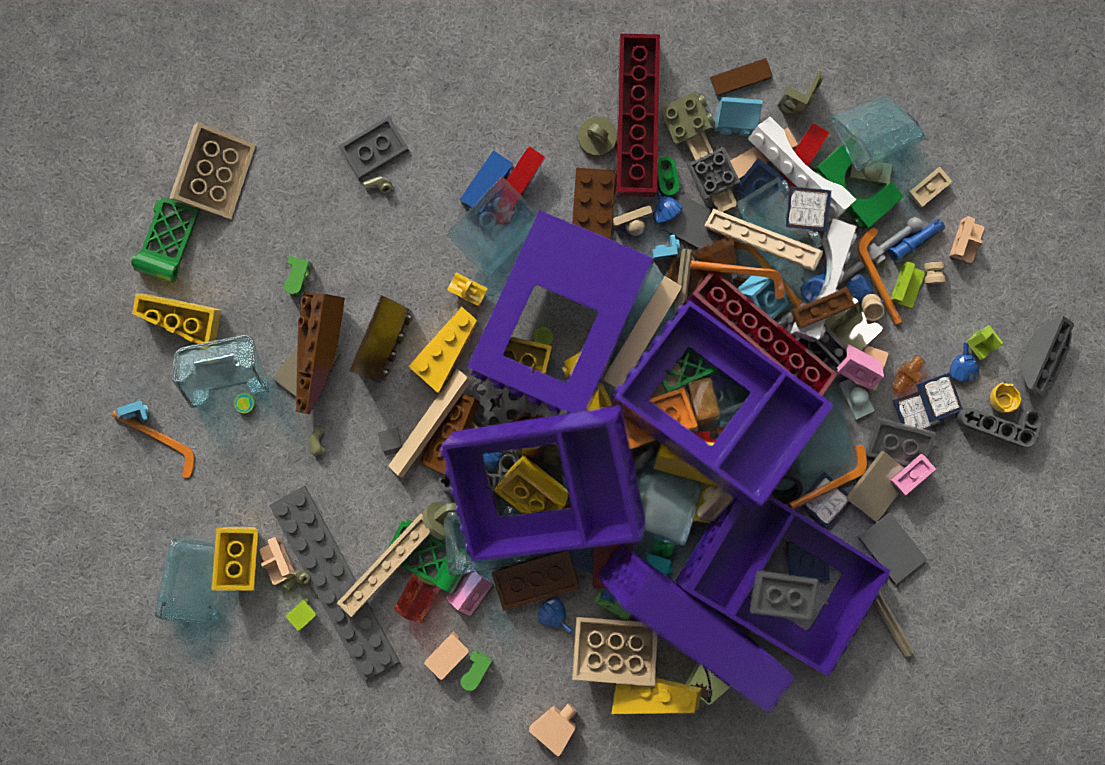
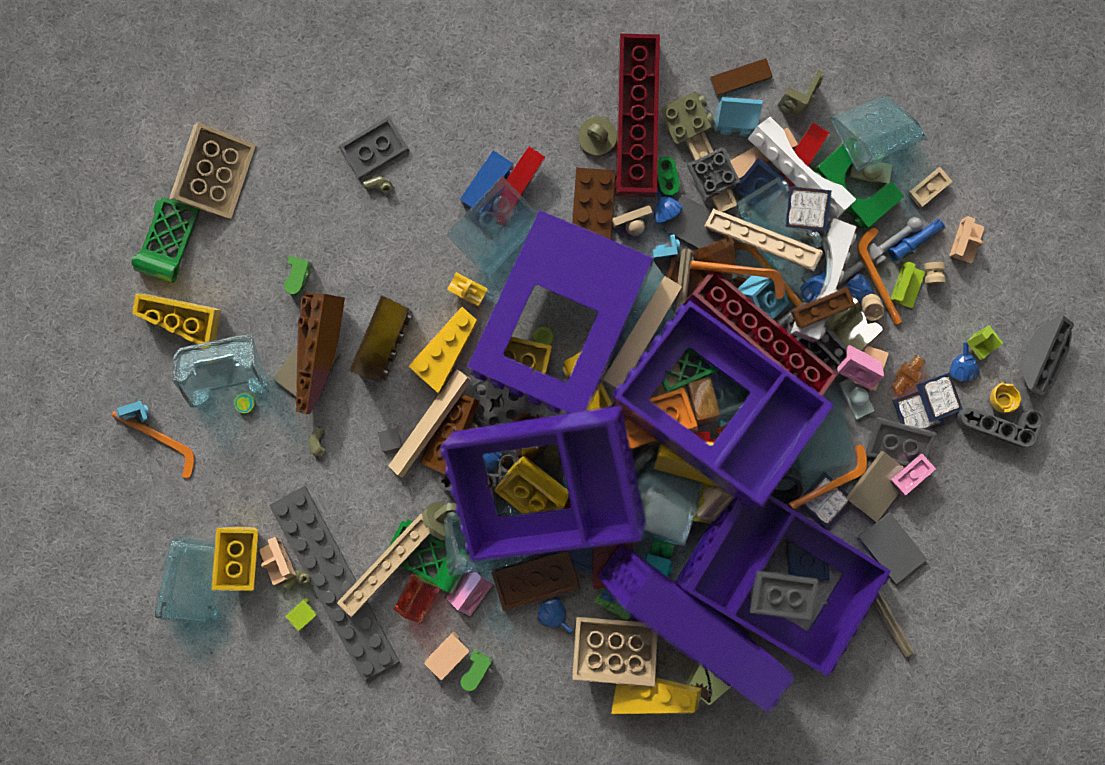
light nougat torso [529,703,577,757] -> none

